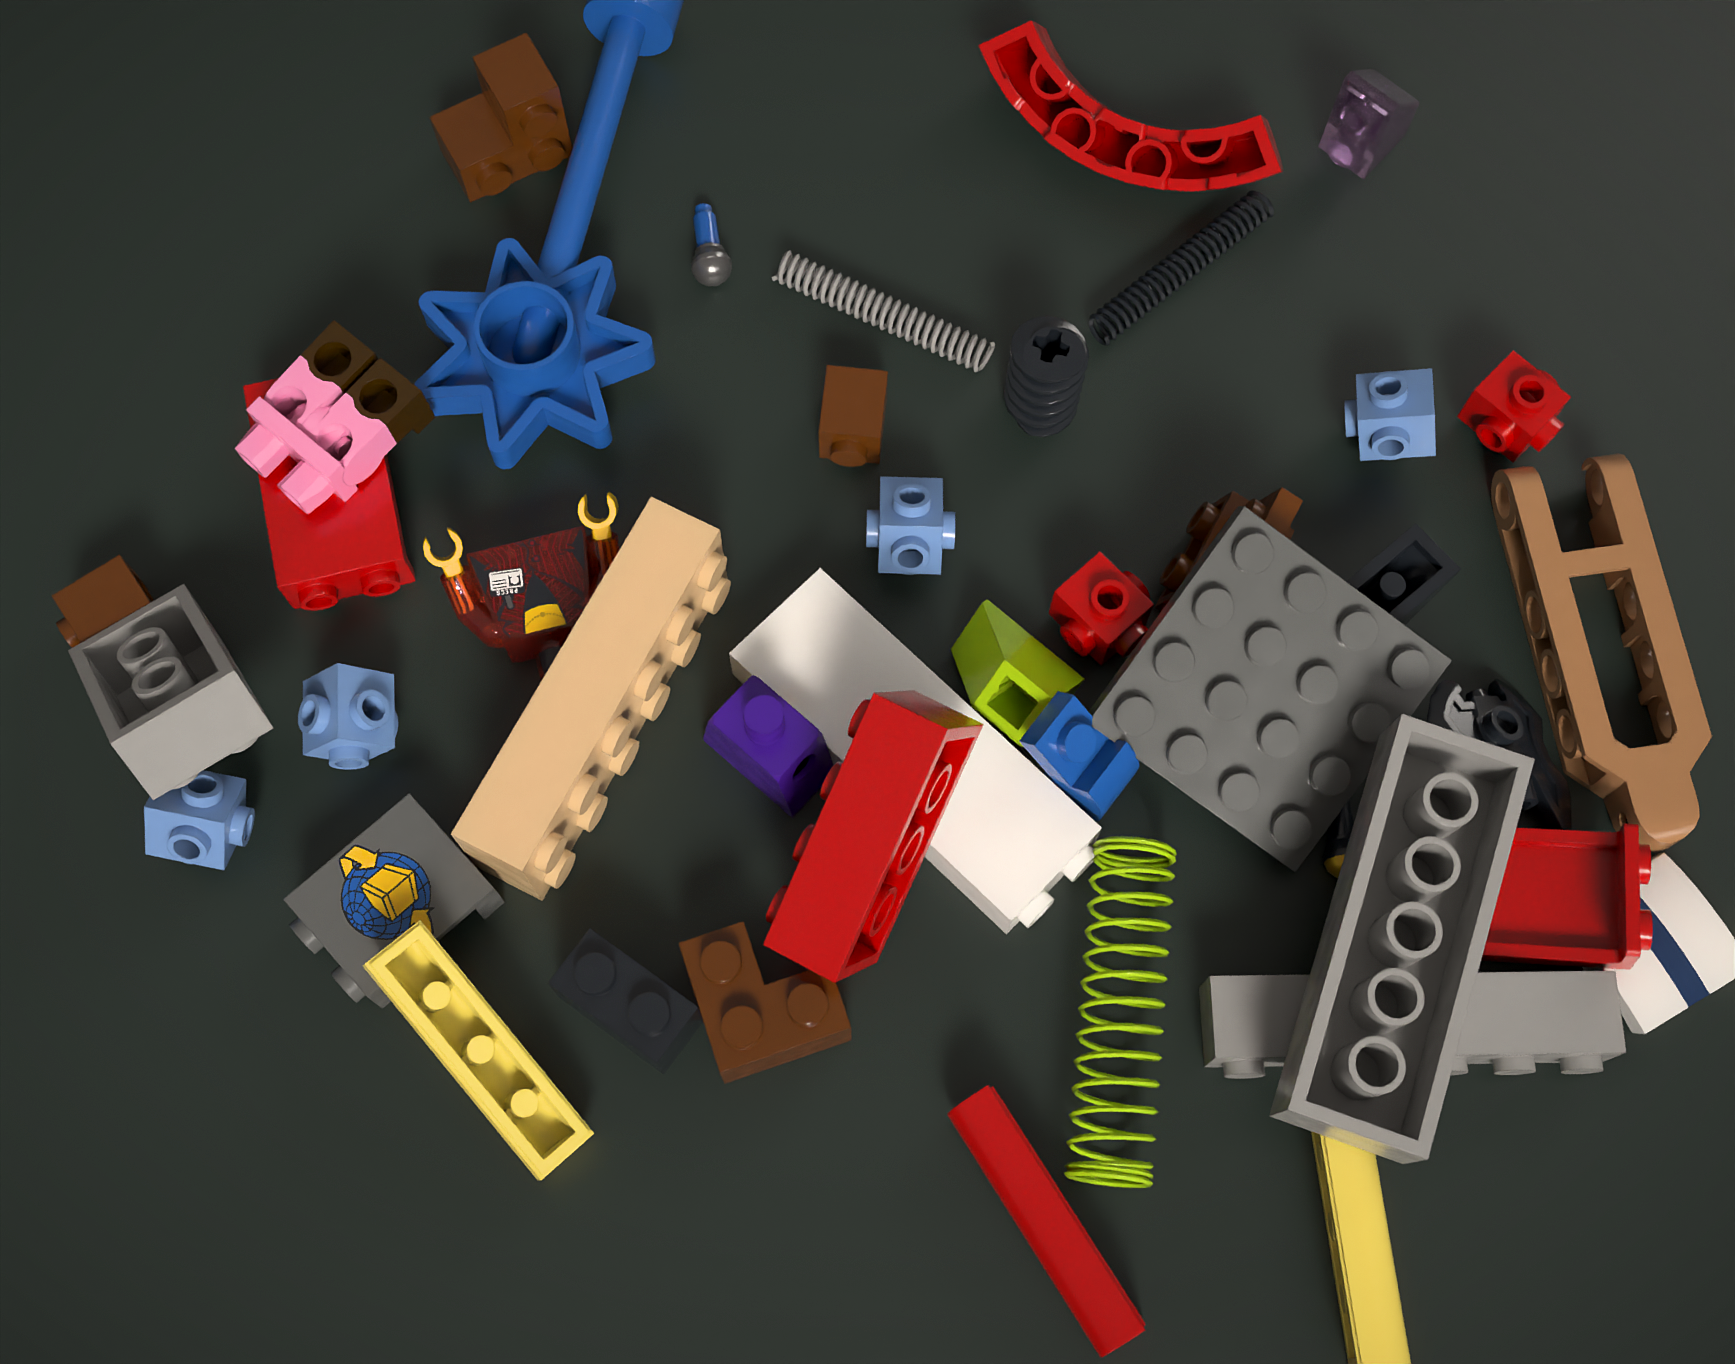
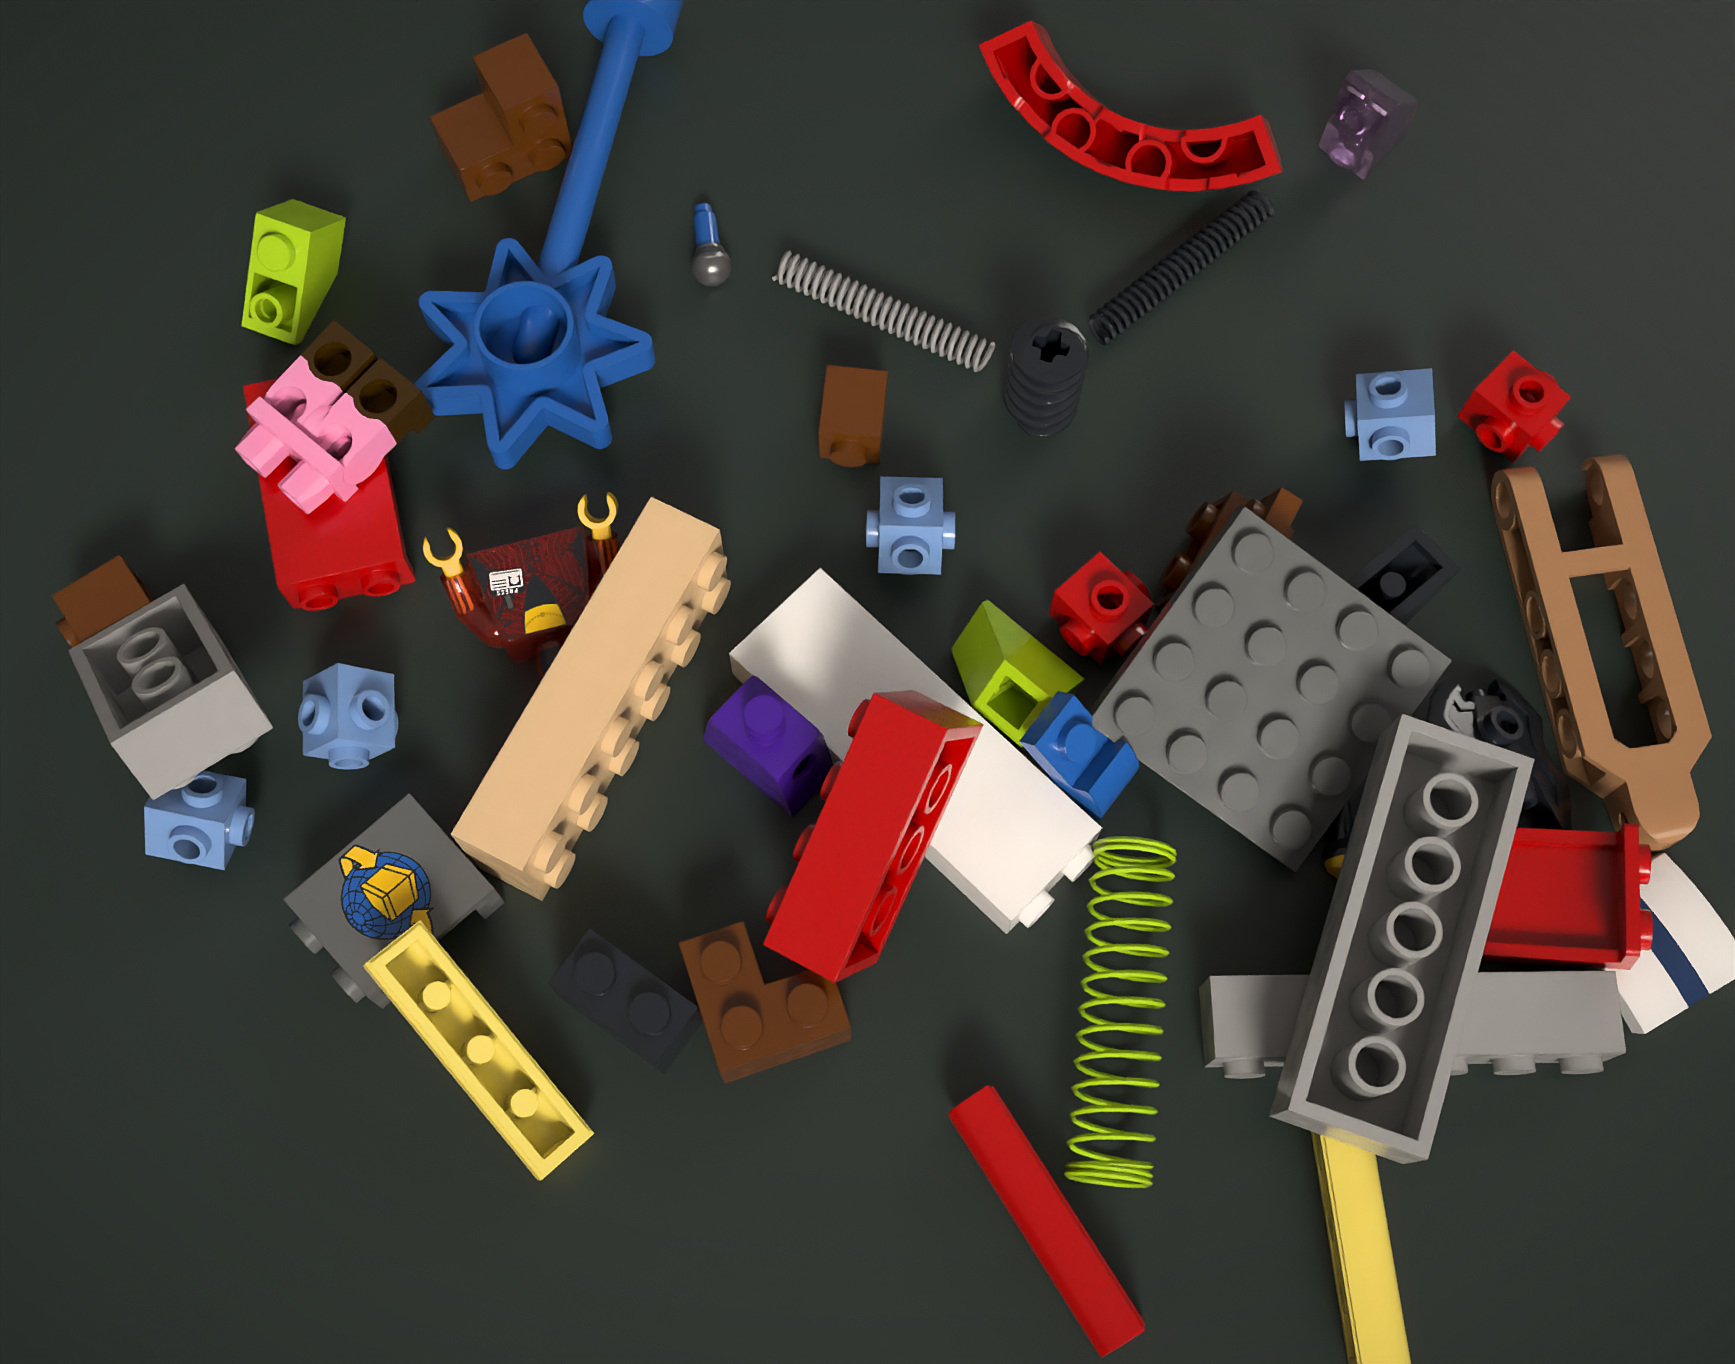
none -> lime slope [242,199,346,345]

